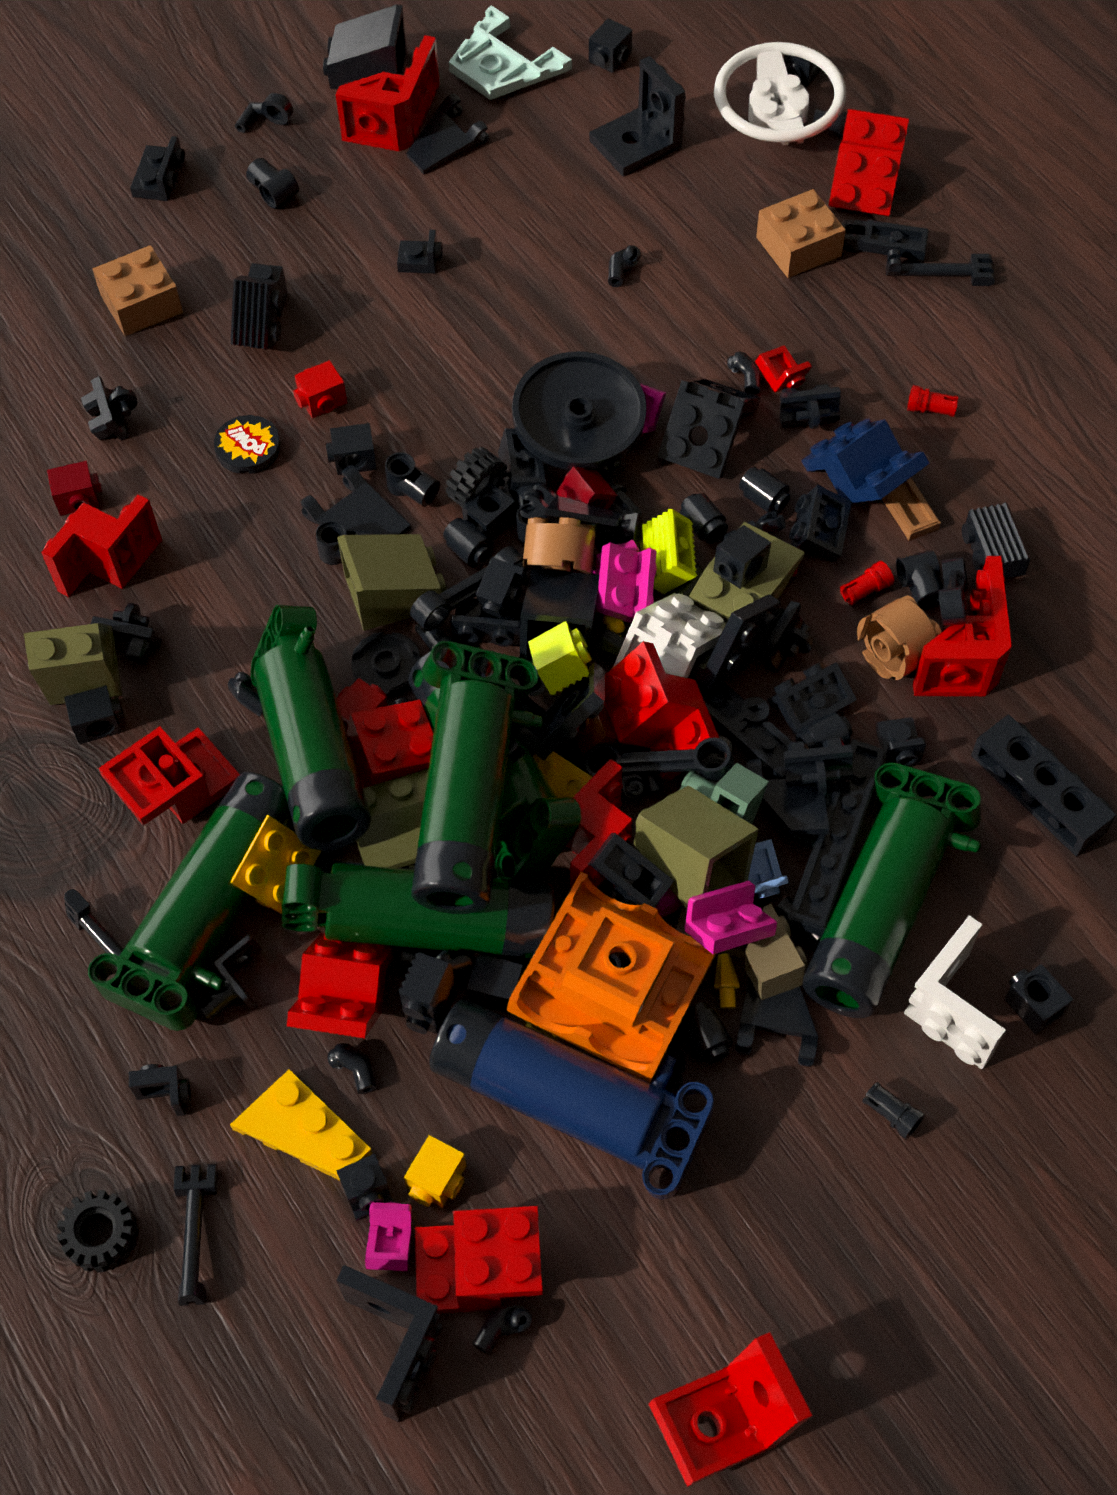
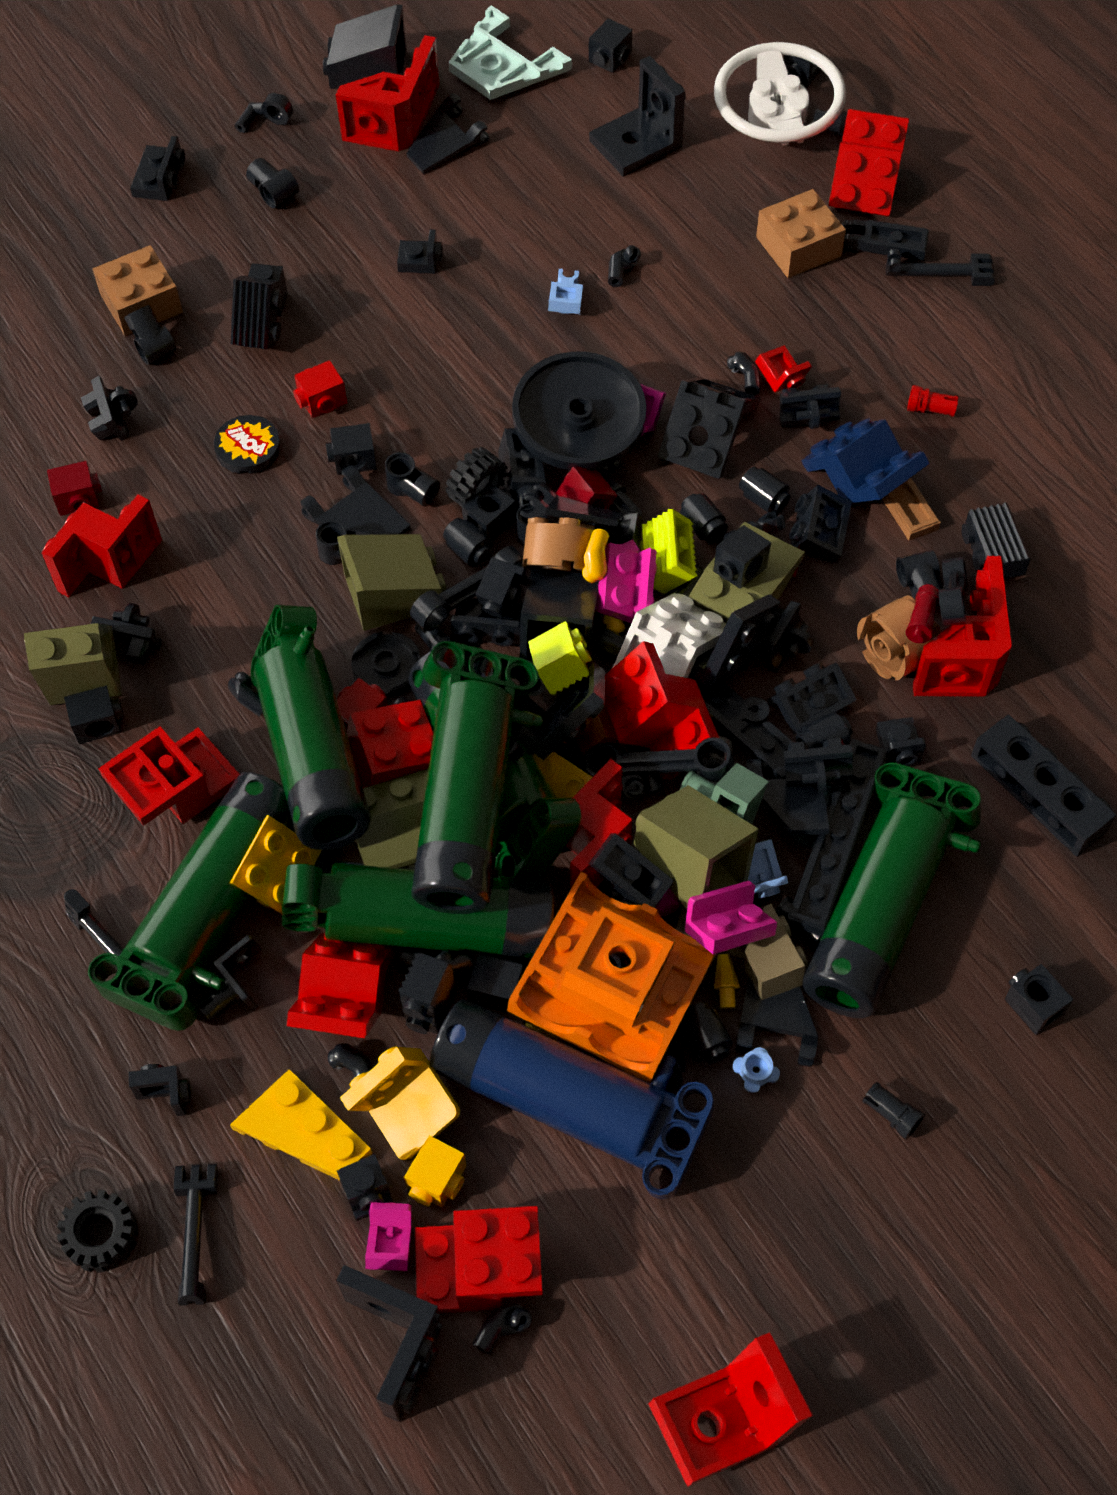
red pin [840,560,894,606] -> none
white bracket [904,915,1006,1069] -> none
none -> black piece [124,305,176,365]
none -> yellow bracket [340,1046,460,1160]
none -> light blue plate [548,269,583,314]
none -> yellow arm [582,529,609,583]
none -> light blue plate [733,1047,780,1093]
none -> dark red piece [905,584,939,644]

